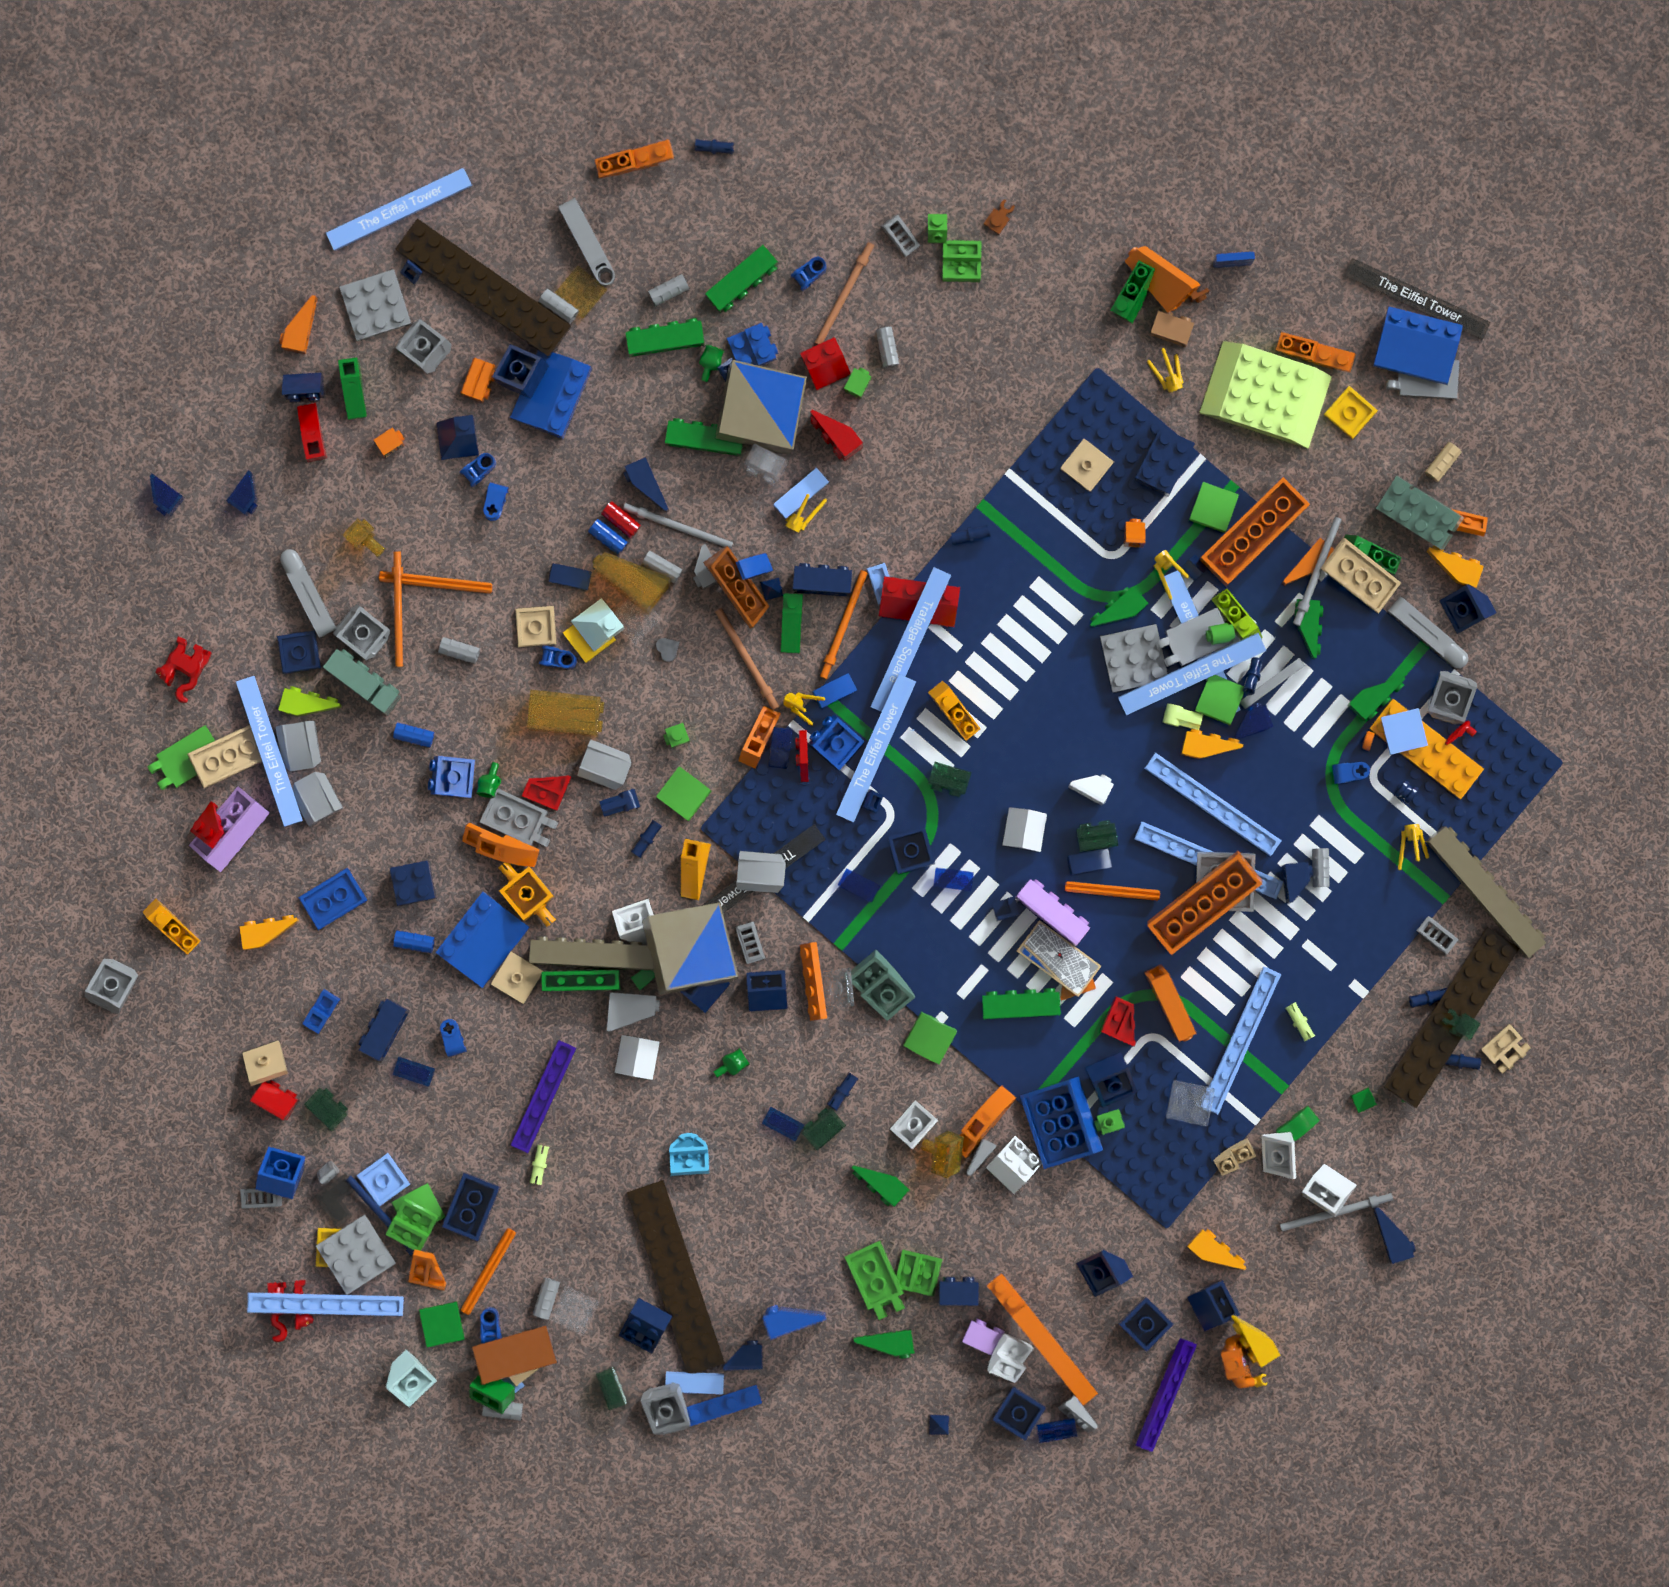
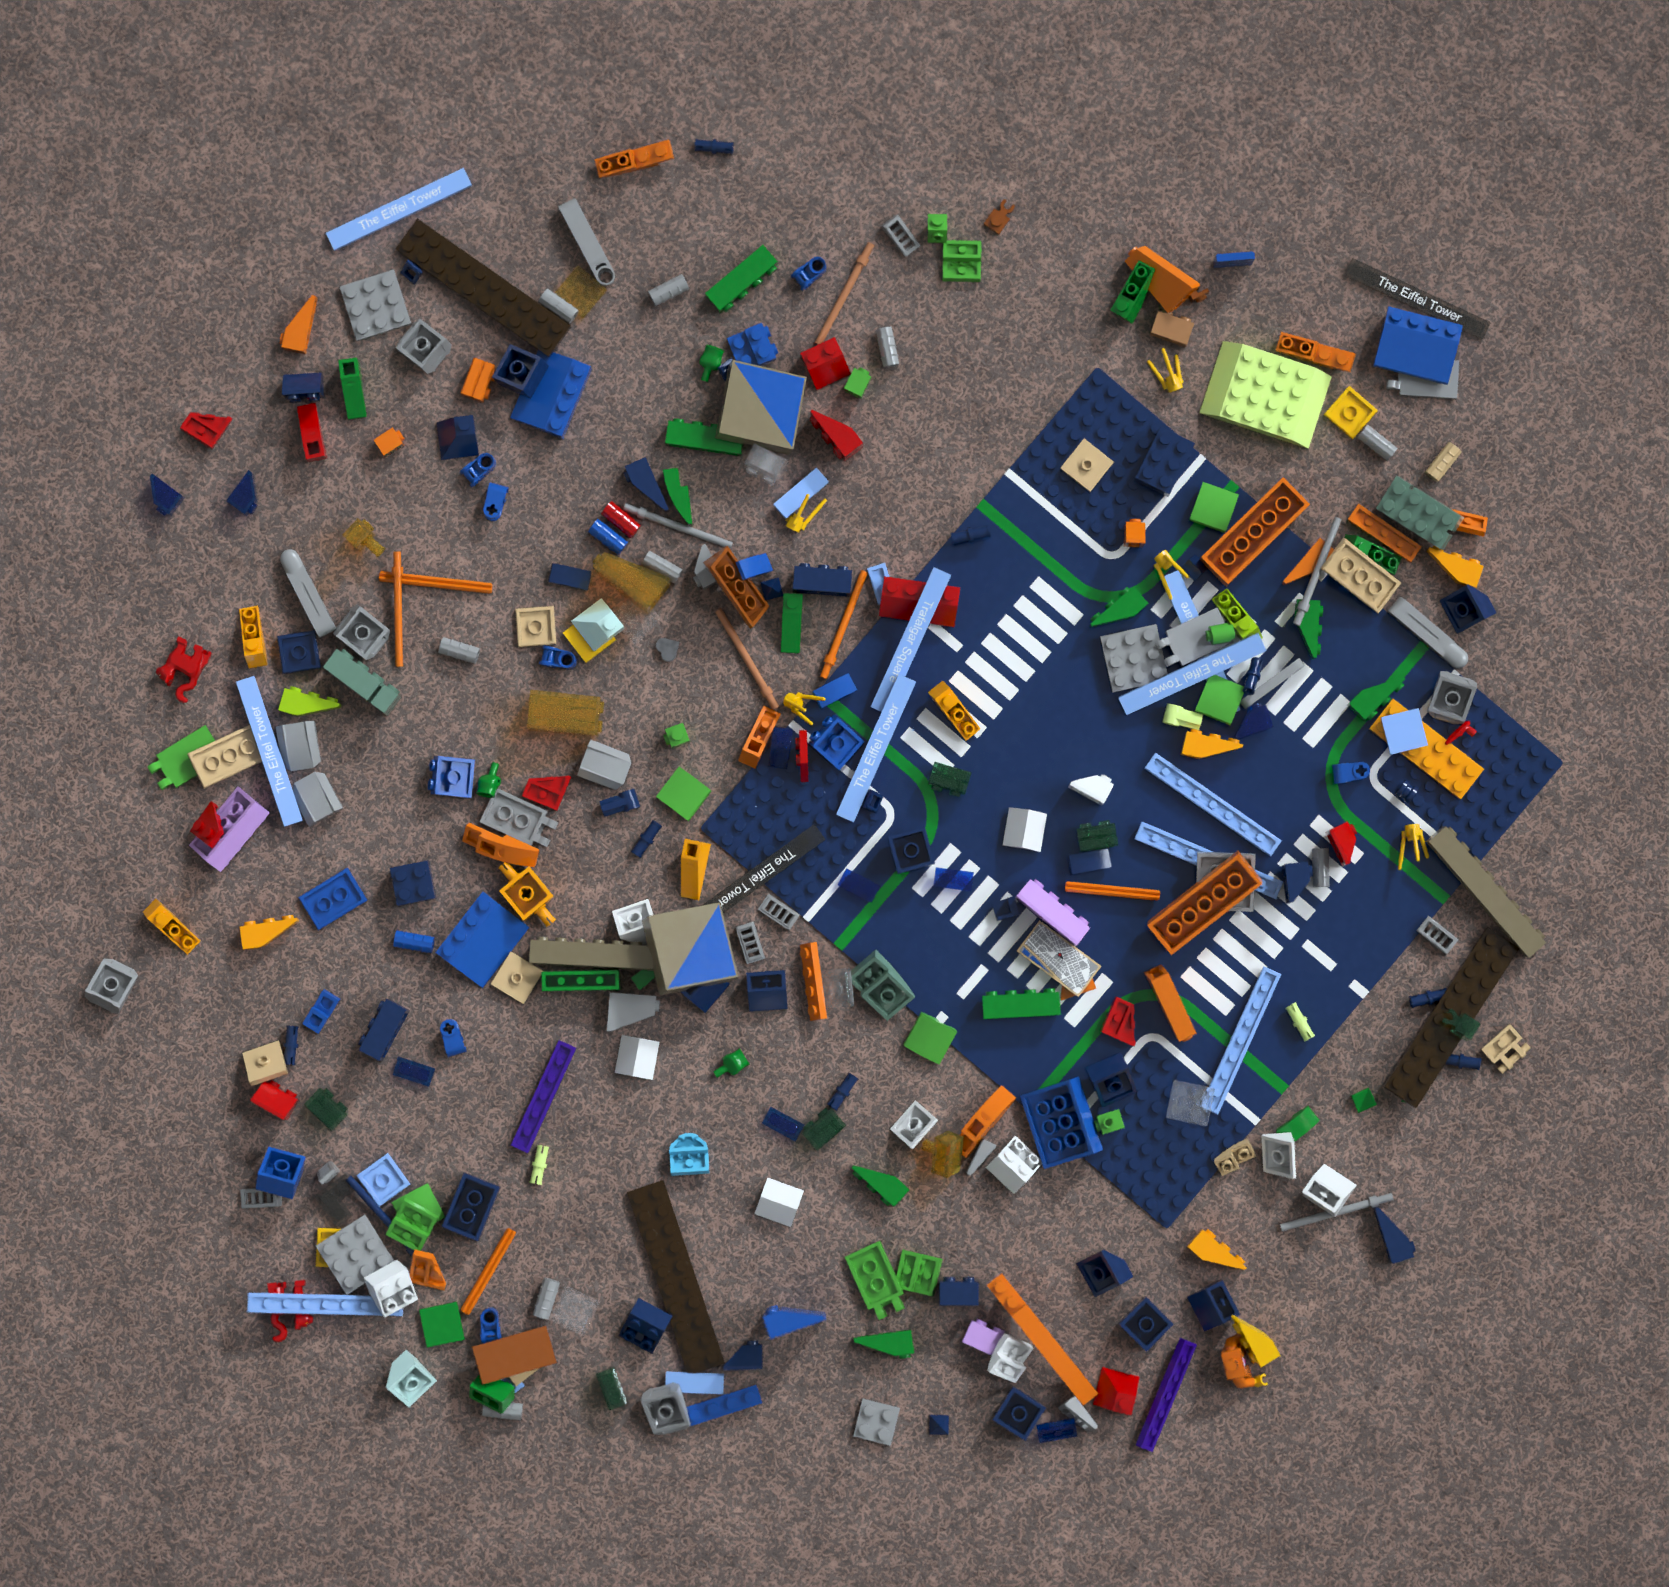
blue axle [393,722,435,748] -> none
green brick [626,318,705,357] -> none
light grey slope [736,851,786,893] -> none
orange tile [1362,731,1375,751] -> none
none -> red wing [180,412,233,450]
none -> light orange slope [239,606,268,668]
none -> dark blue pin [283,1025,299,1065]
none -> white slope [364,1260,418,1318]
none -> green slope [663,468,693,526]
none -> white slope [755,1178,804,1227]
none -> light grey slope [758,894,800,931]
none -> light grey plate [853,1398,900,1446]
none -> red slope [1093,1367,1140,1415]
none -> red slope [1325,821,1357,867]
none -> orange plate [1347,504,1422,563]
none -> light grey axle [1357,425,1398,461]

